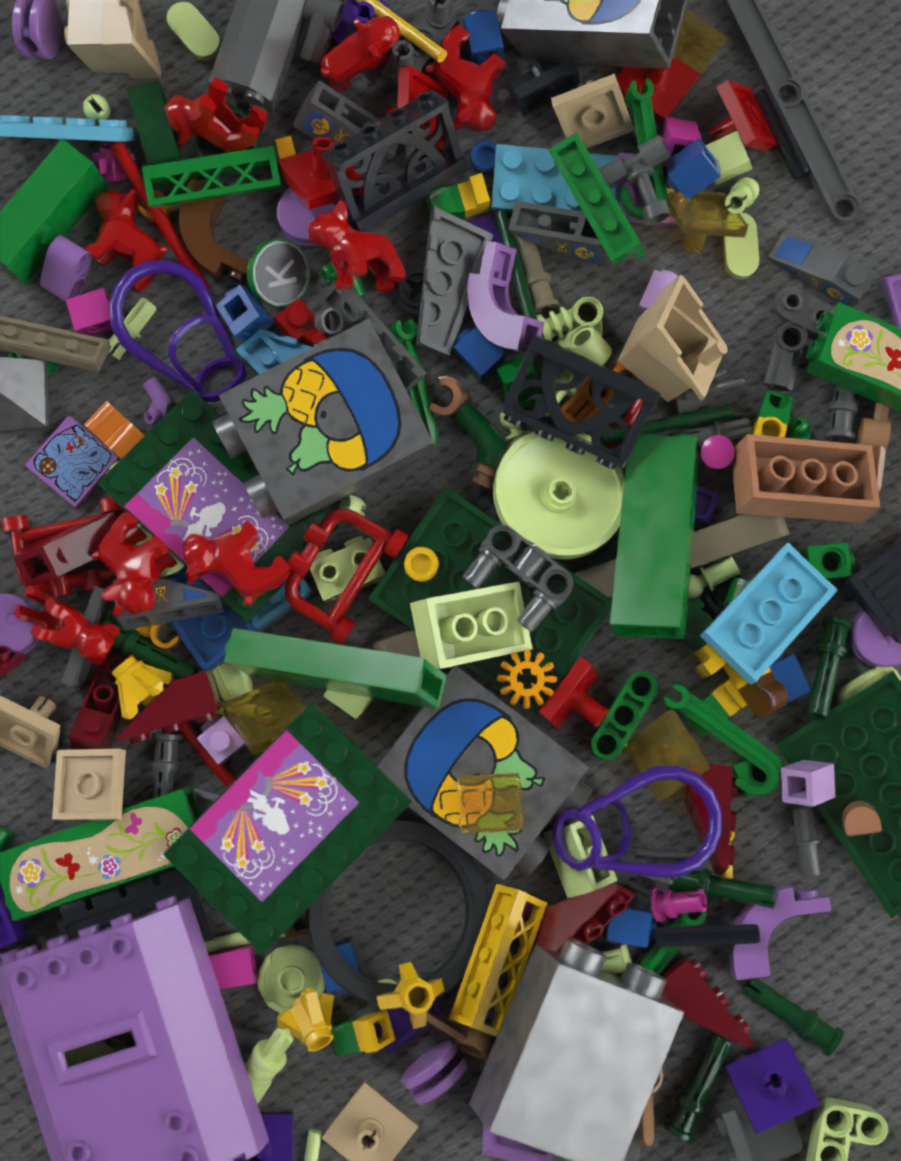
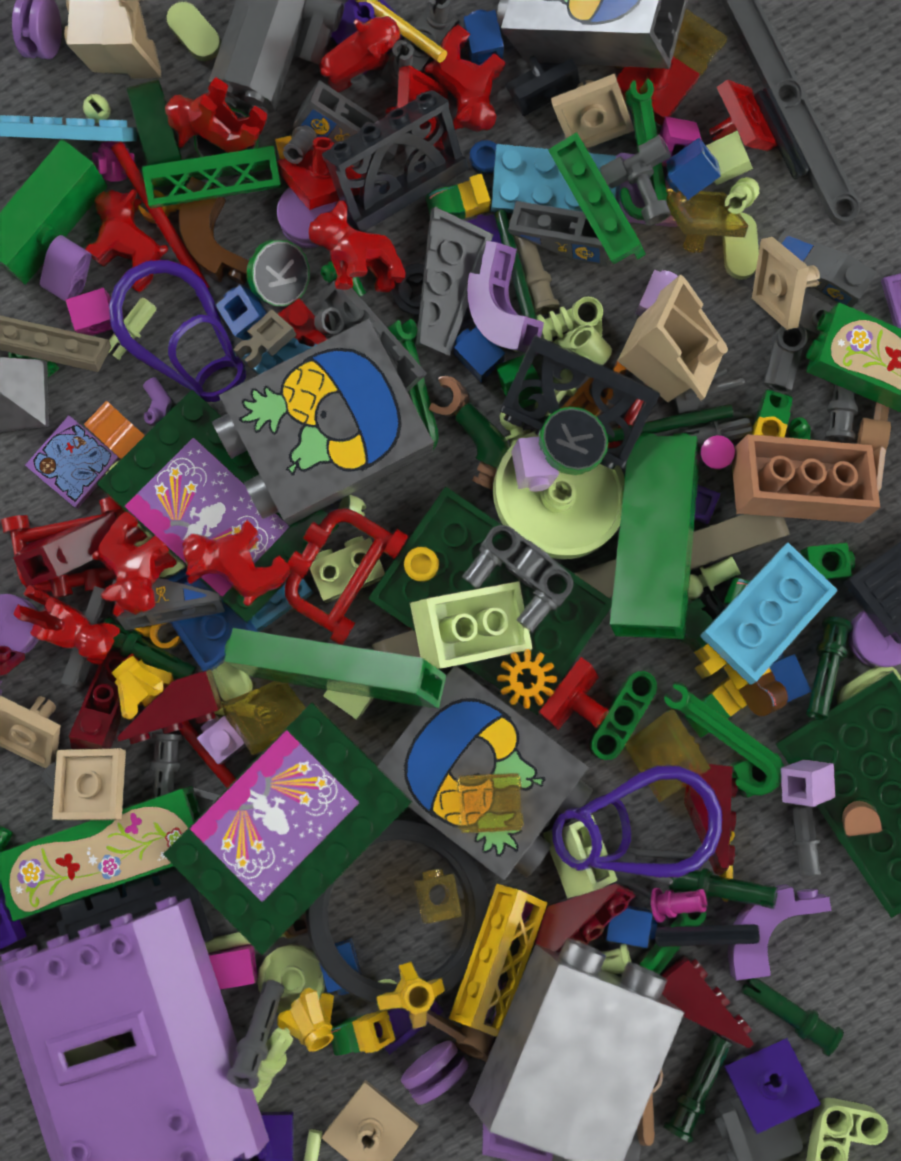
none -> dark grey pin [226,980,285,1089]
none -> dark tan plate [234,309,296,369]
none -> flat silver pin [283,126,317,164]
none -> clear yellow brick [414,868,462,924]
none -> lavender brick [512,437,559,492]
none -> black tile [539,407,608,475]
none -> tan tile [752,237,820,330]

